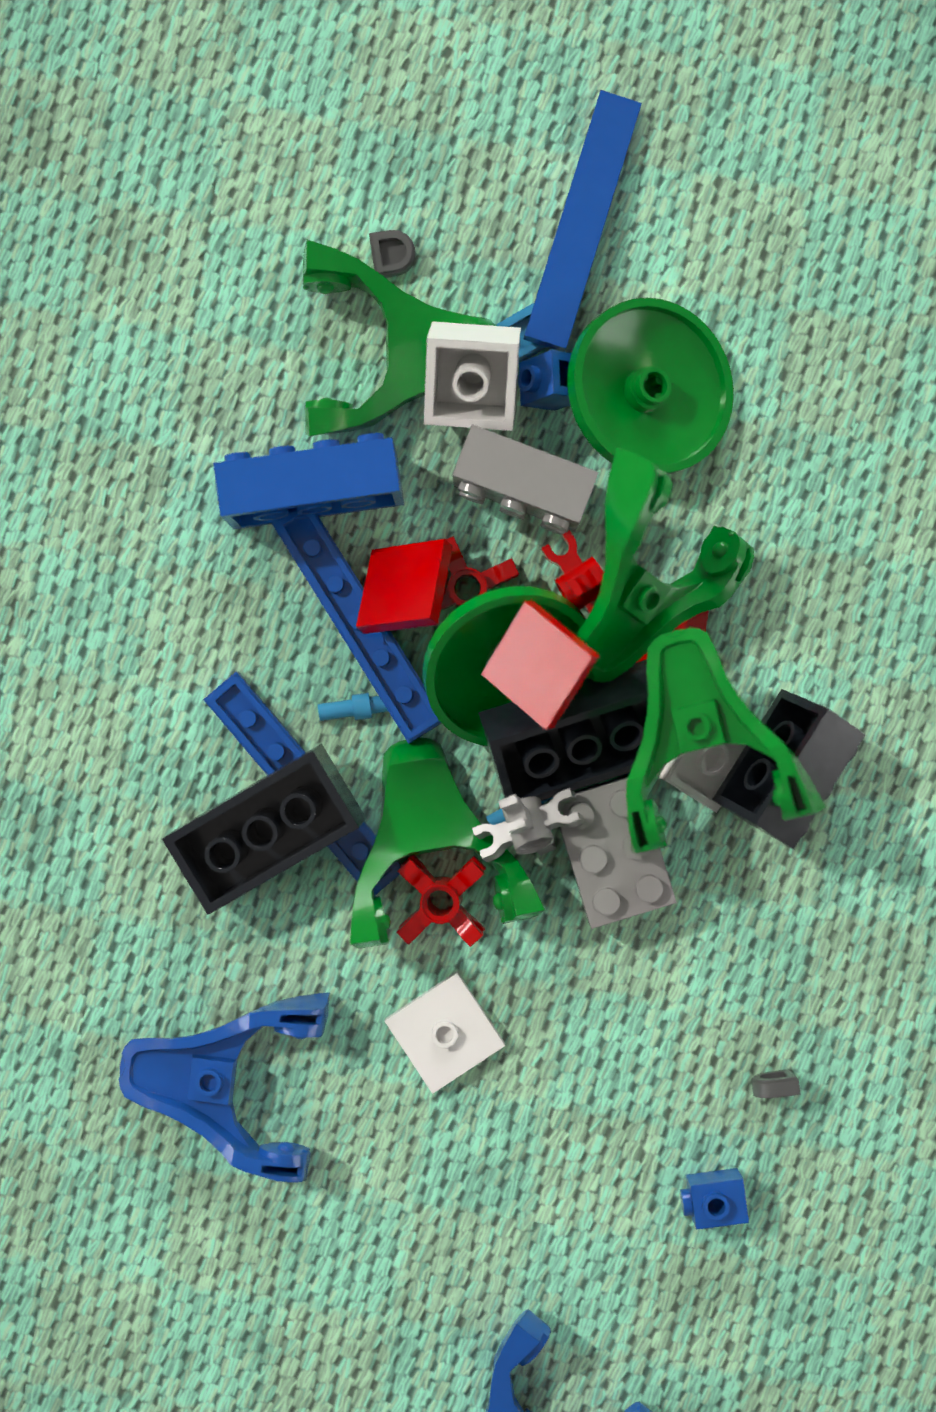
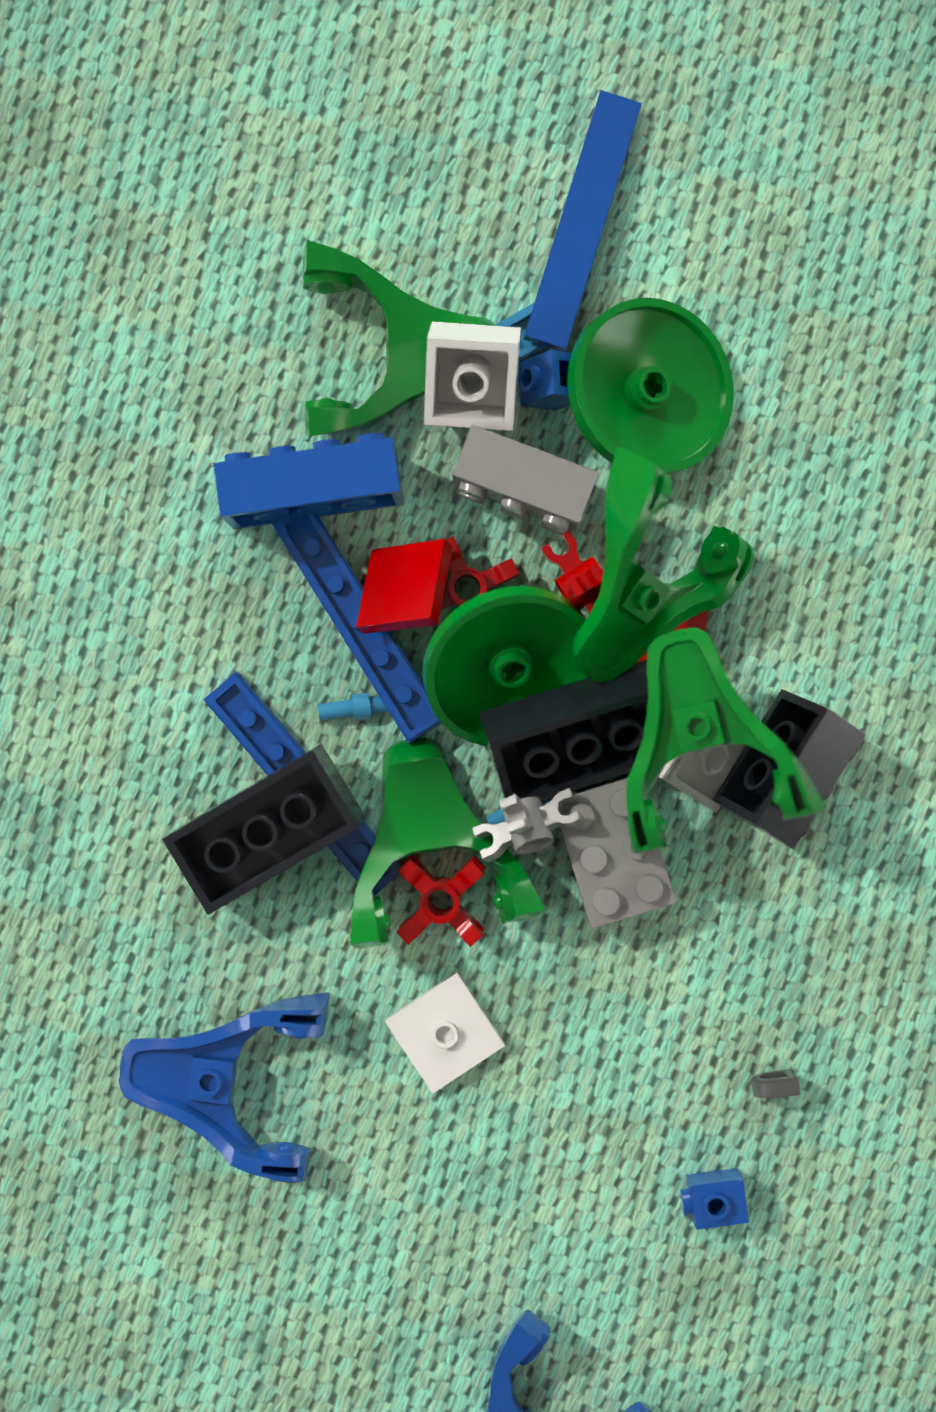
dark grey tile [369,230,416,278] -> none
tile [481,600,600,730] -> none

